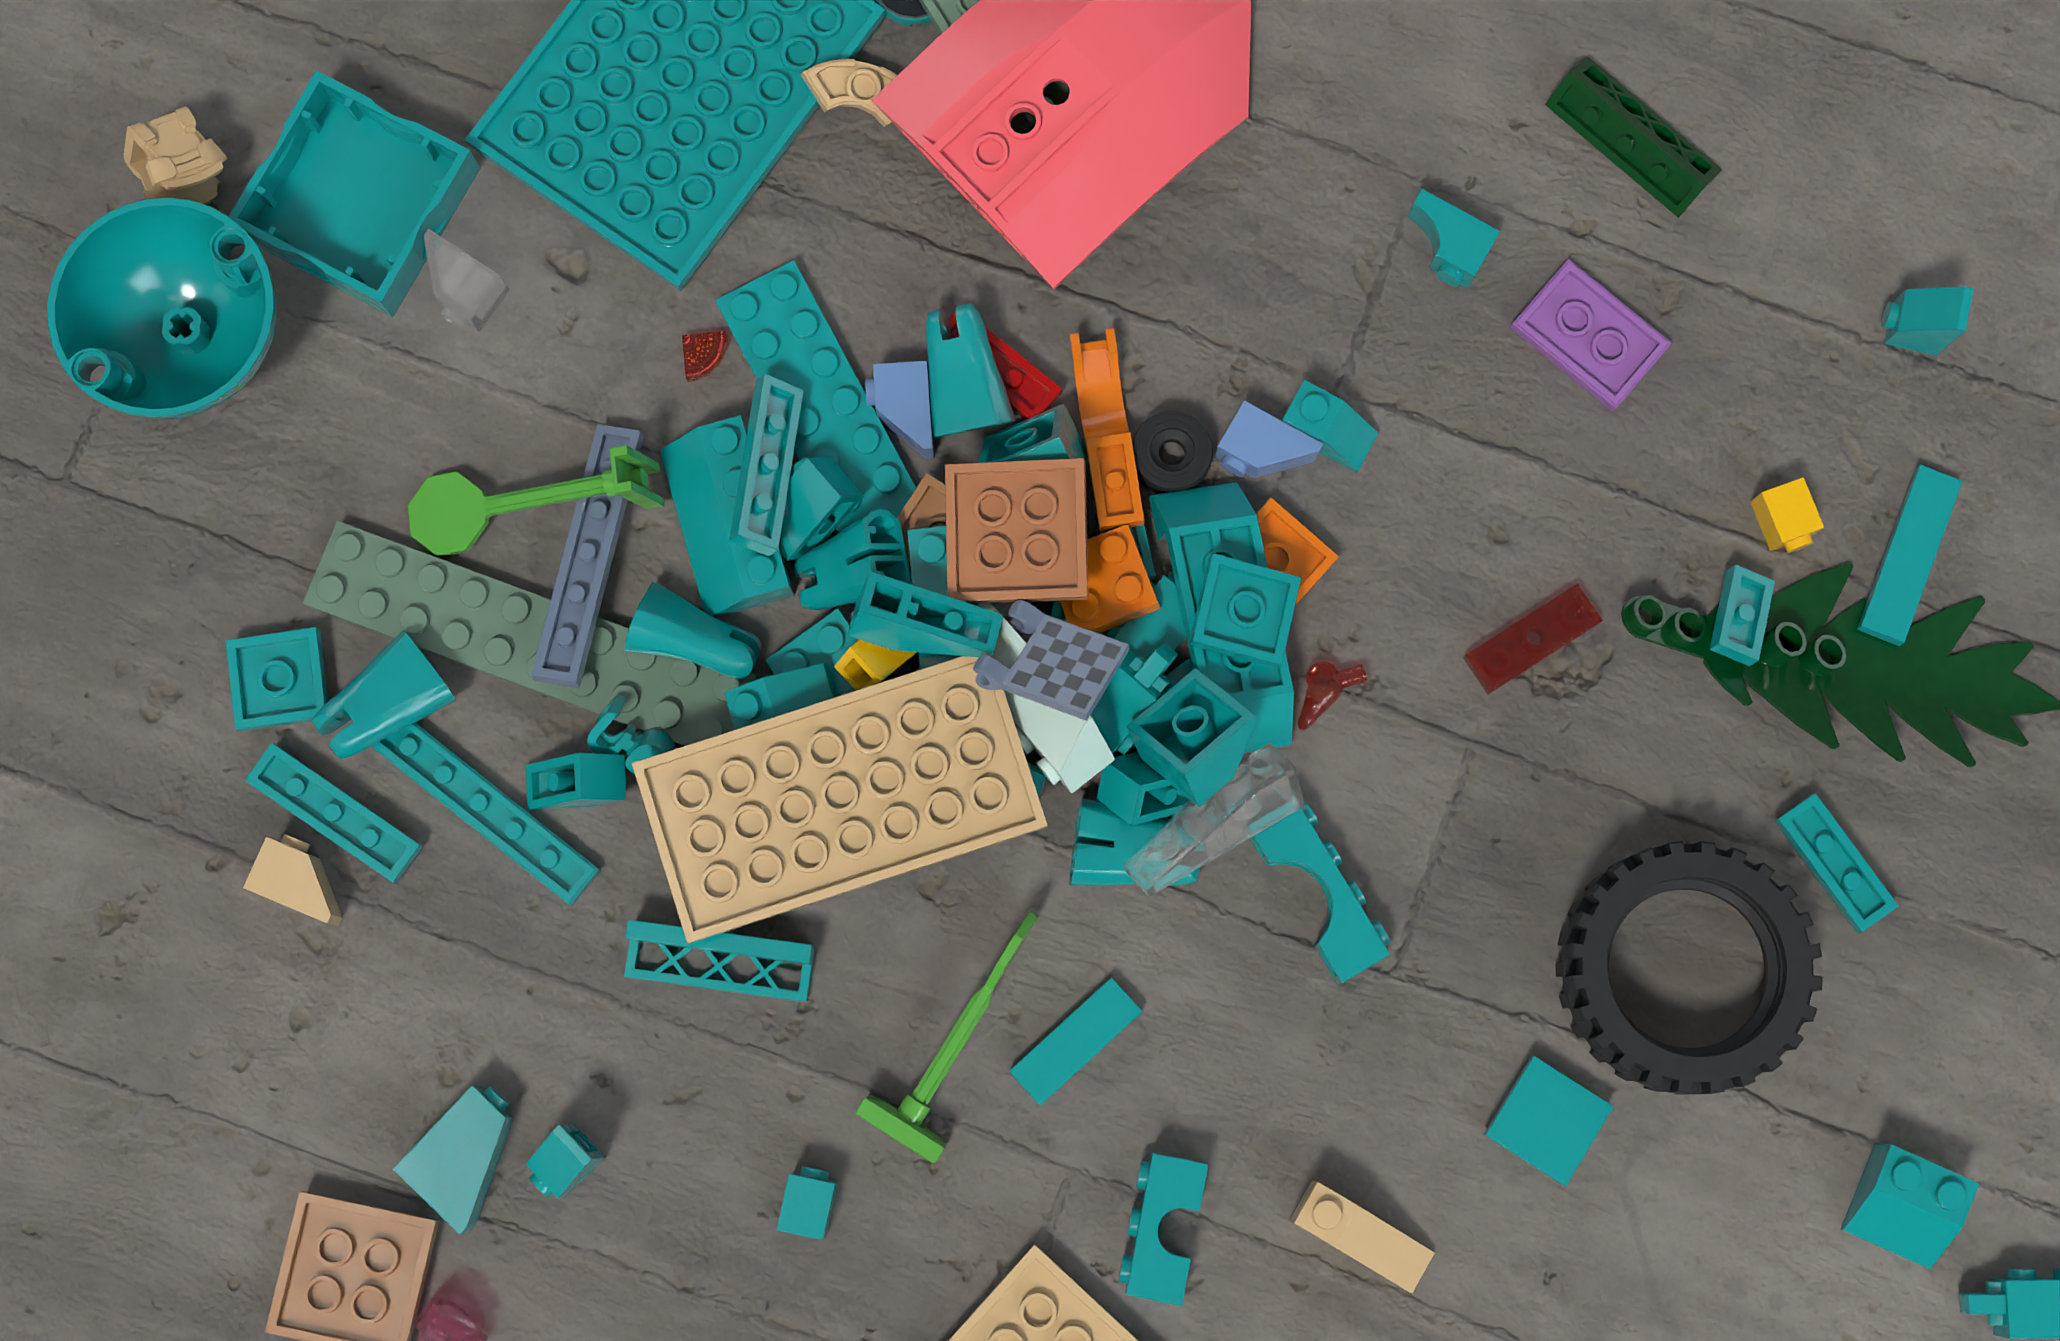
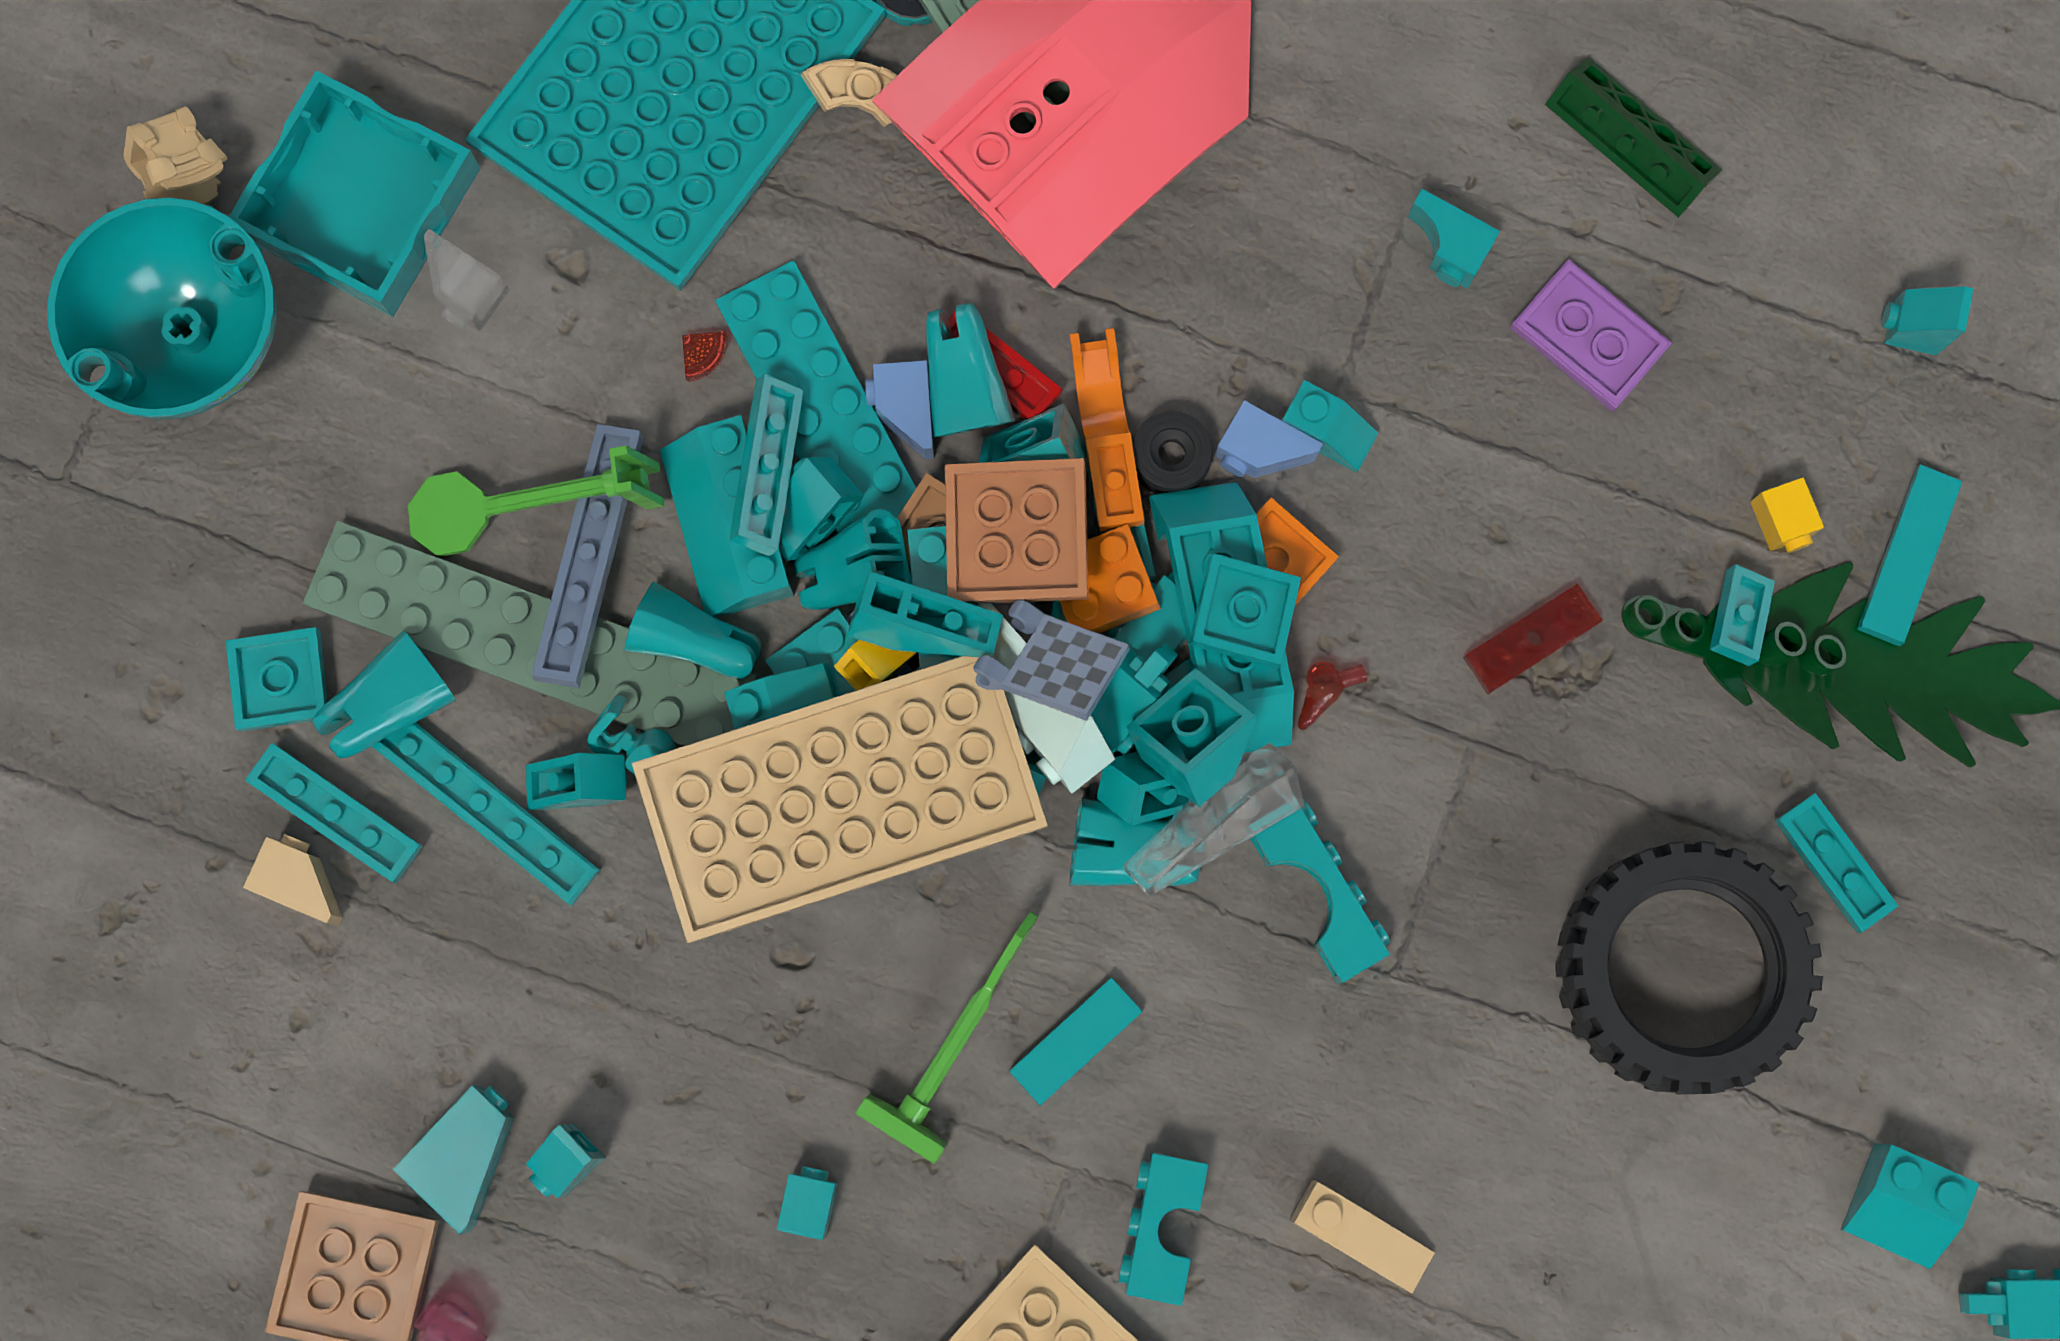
teal fence [624,920,815,1002] -> none
teal tile [1484,1056,1614,1186] -> none

